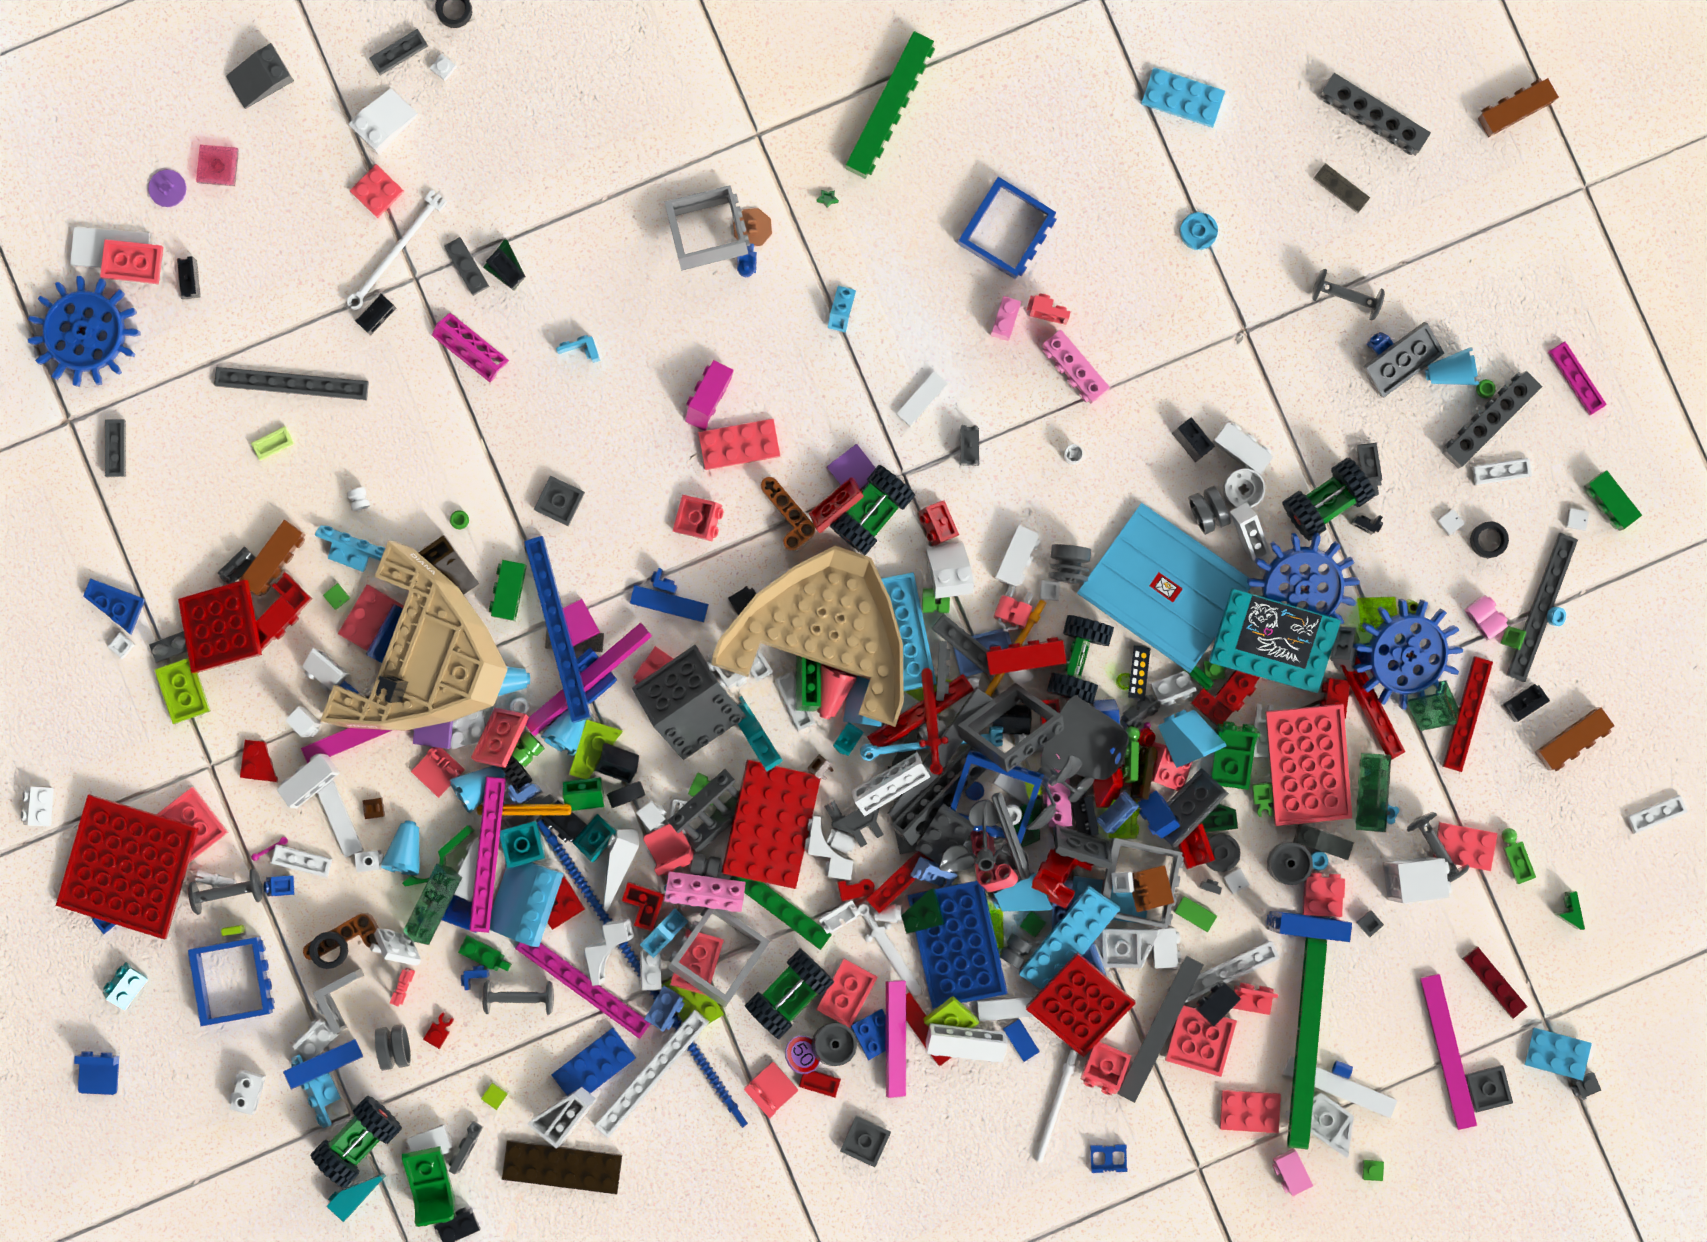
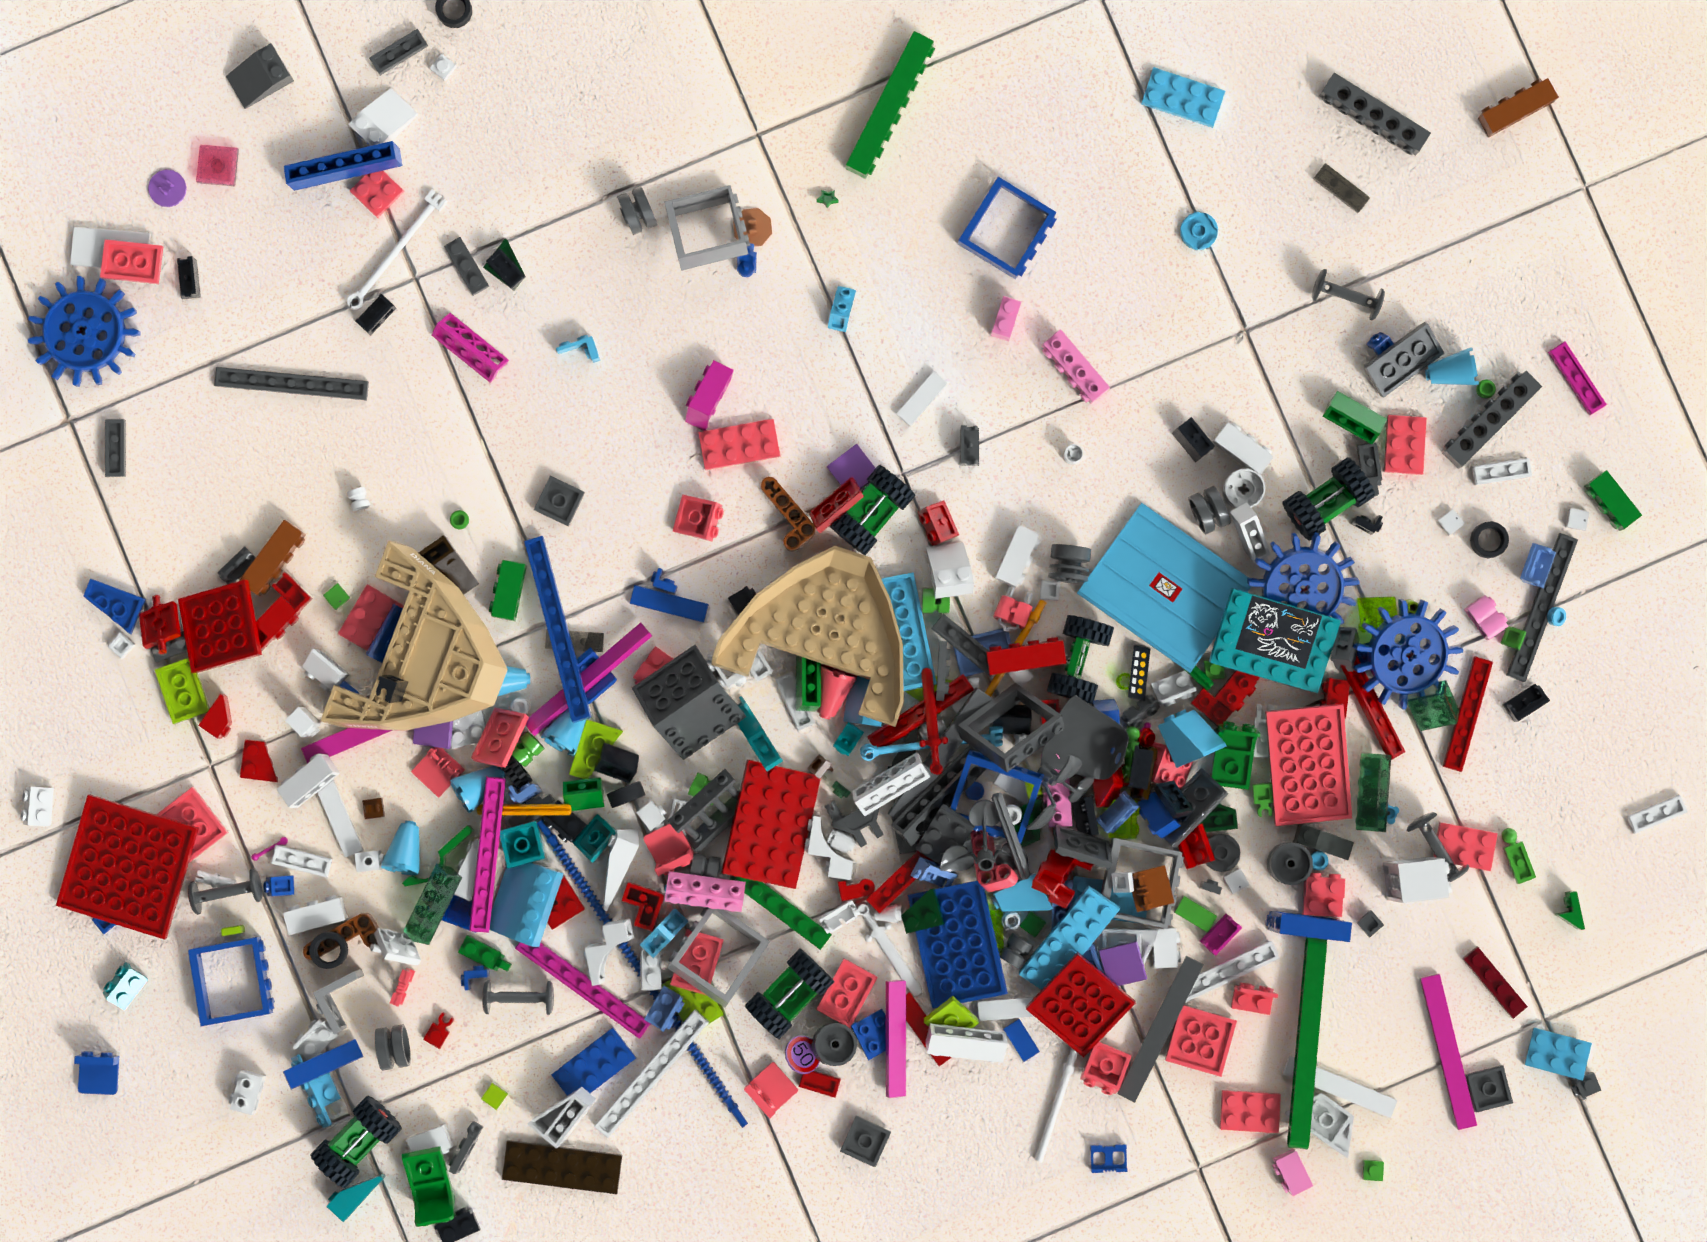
yellowish green tile [251,426,295,461] -> none
medium azure bracket [315,525,385,572] -> none
dark pink tile [563,599,600,646] -> none
coral plate [1027,293,1071,325] -> none
black brick [1195,981,1241,1026] -> none
blue hinge [1332,1060,1353,1079] -> none
dark orange brick [1535,707,1615,771] -> none
none -> red plate [139,595,181,654]
none -> red slope [198,694,232,739]
none -> white brick [283,895,348,935]
none -> blue brick [284,141,403,191]
none -> dark grey wheel [617,186,658,235]
none -> clear green plate [831,781,851,799]
none -> white plate [1001,911,1021,931]
none -> medium lavender tile [1099,941,1147,986]
none -> black panel [1128,745,1154,790]
none -> black bracket [1153,781,1194,822]
none -> dark pink hinge [1200,913,1242,956]
none -> green brick [1322,391,1387,444]
none -> coral plate [1384,415,1427,475]
none -> medium blue hinge [1520,543,1556,588]

